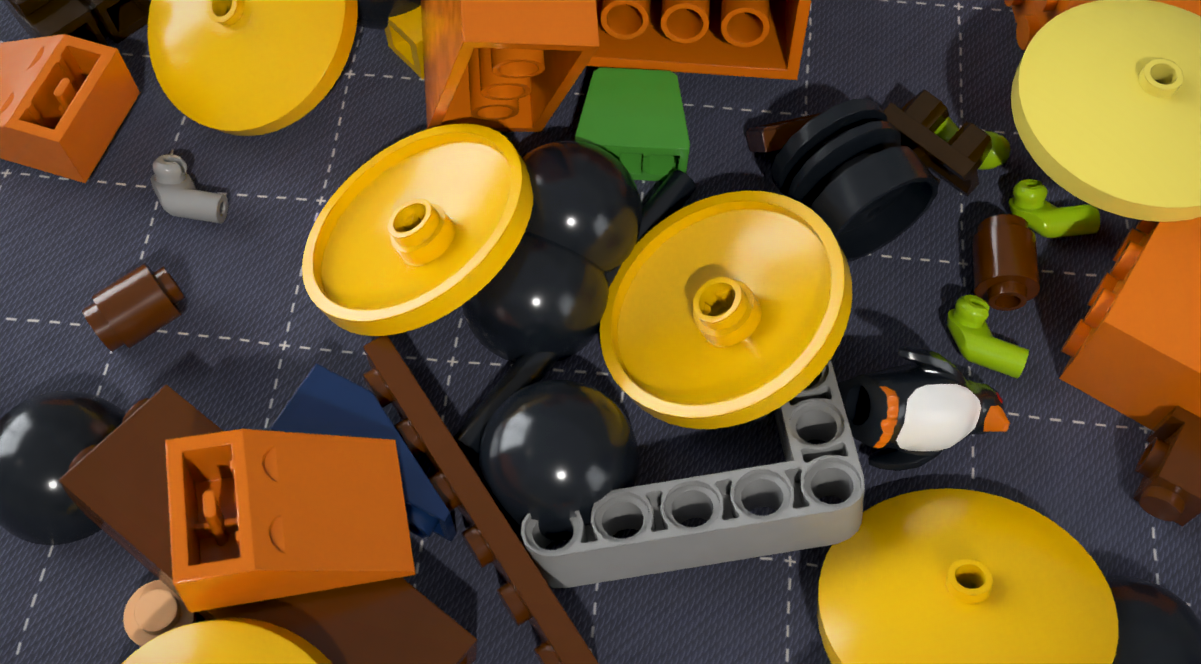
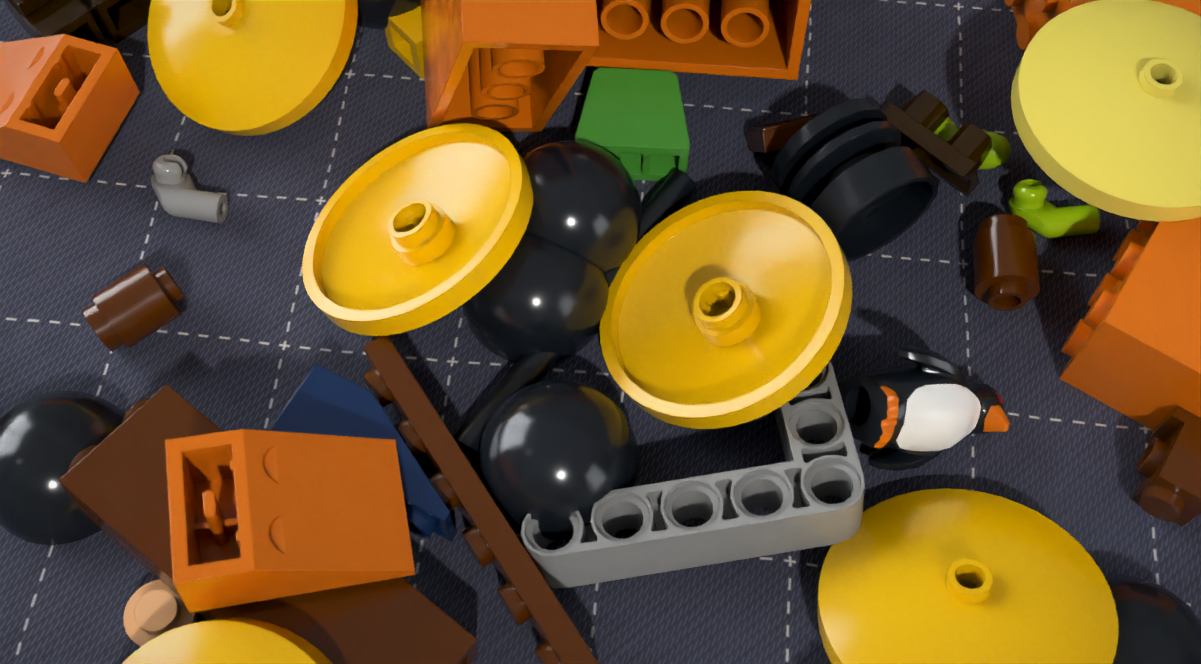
lime arm [947,295,1029,379] -> none

